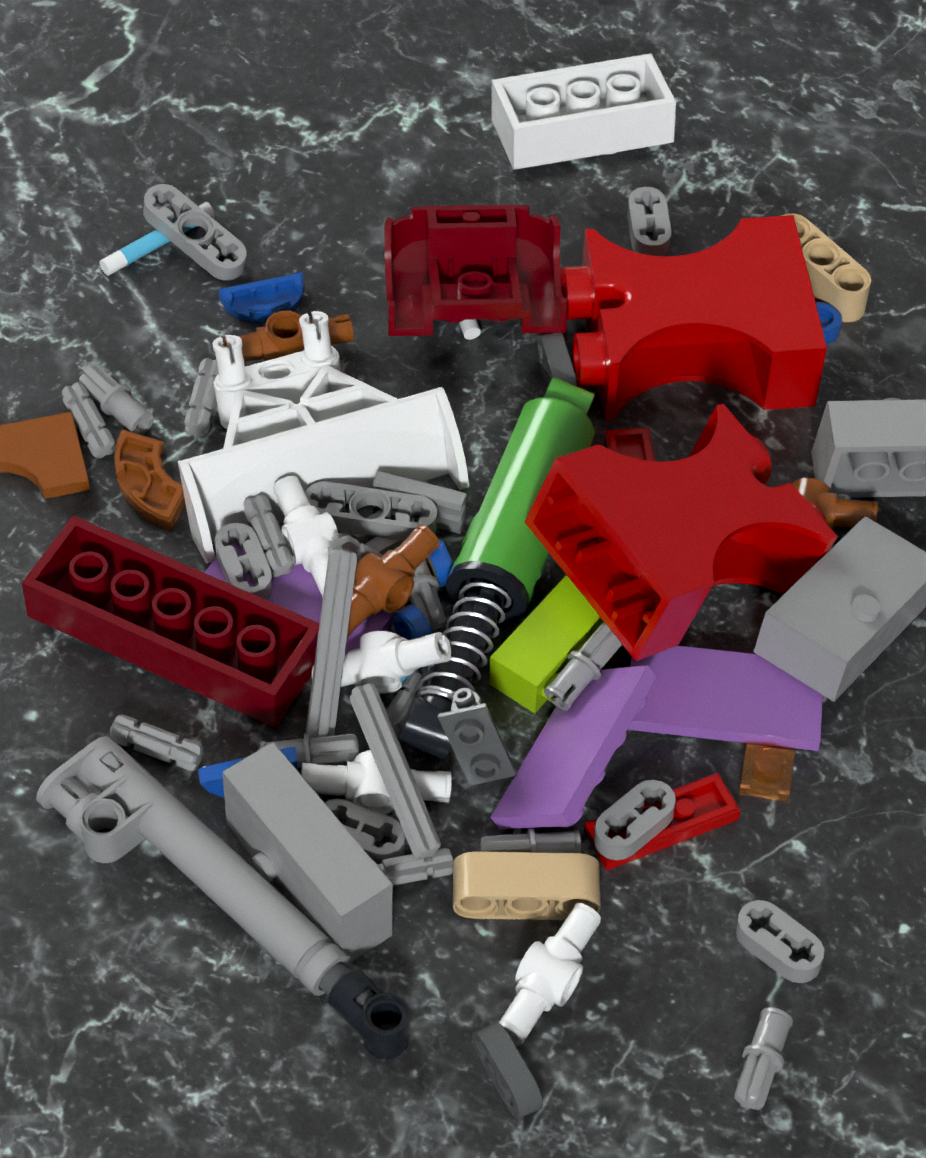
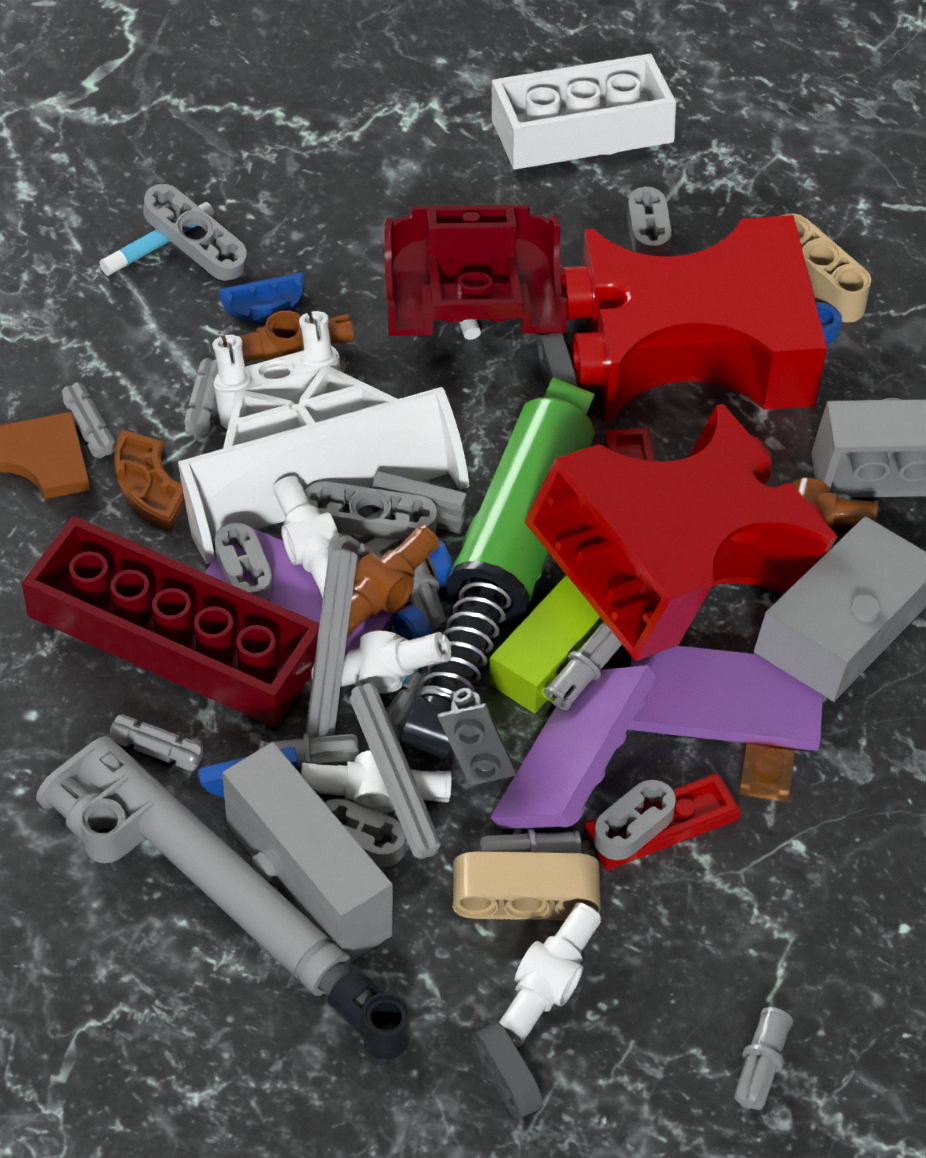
light grey axle [79,365,154,435] -> none
light grey axle [244,495,294,578] -> none
light grey axle [374,848,453,885] -> none
light grey beam [736,900,824,983] -> none

